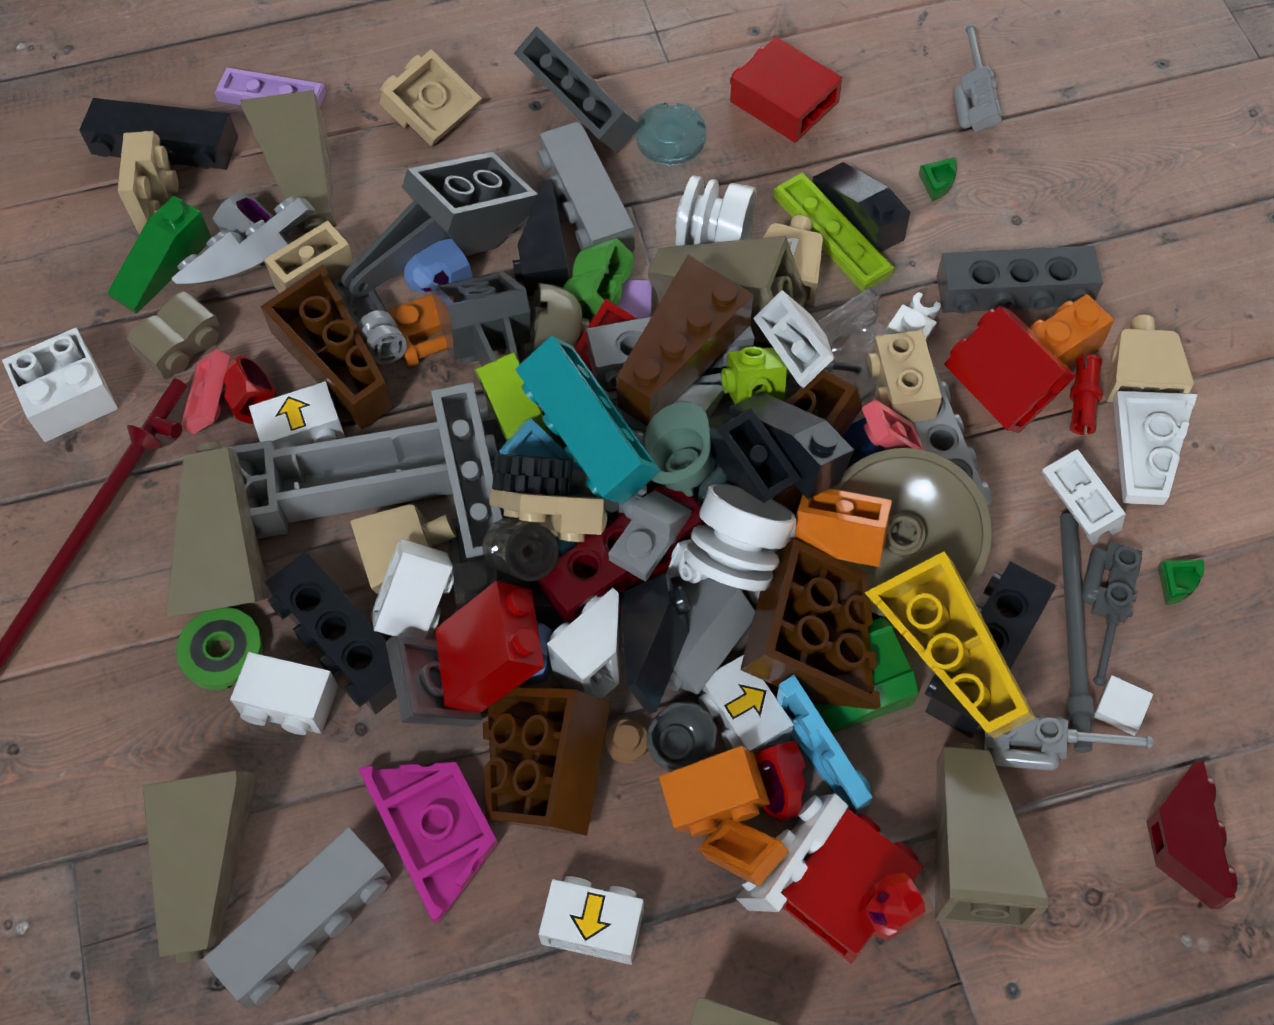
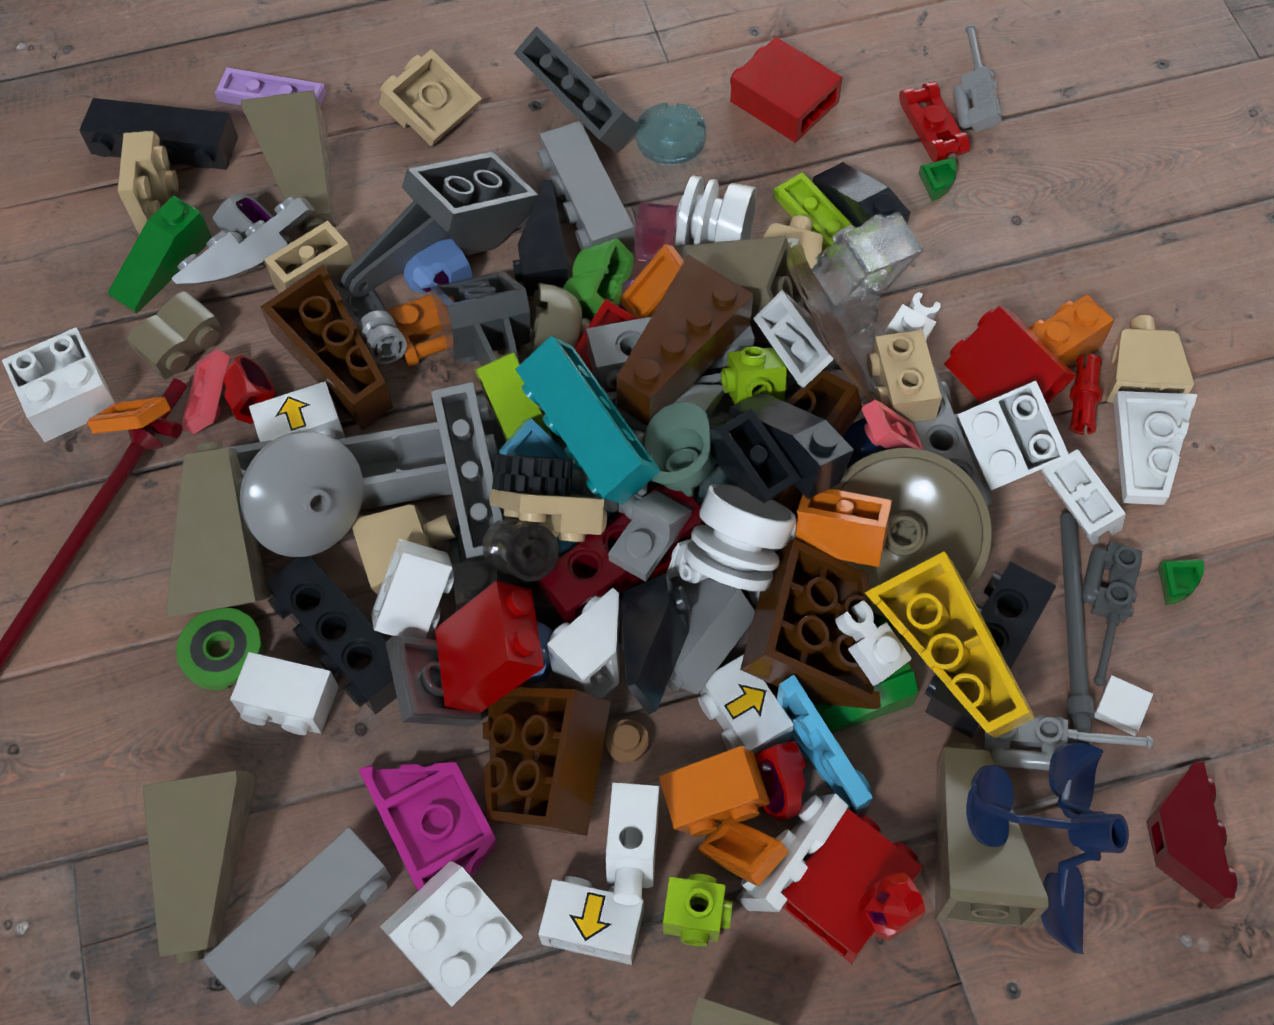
dark grey hair [646,702,717,772] -> none
dark grey brick [937,246,1103,314] -> none
none -> orange tile [87,397,171,434]
none -> light grey dish [240,431,363,557]
none -> white brick [380,861,523,1007]
none -> white torso [606,783,659,905]
none -> orange tile [620,244,684,319]
none -> clear pink brick [635,202,677,261]
none -> lime brick [663,874,733,947]
none -> reddish brown piece [787,244,875,402]
none -> clear brick [812,212,924,312]
none -> white plate [835,600,912,686]
none -> red plate [899,81,970,162]
none -> white slope [957,381,1070,490]
none -> dark blue plant [966,743,1129,954]

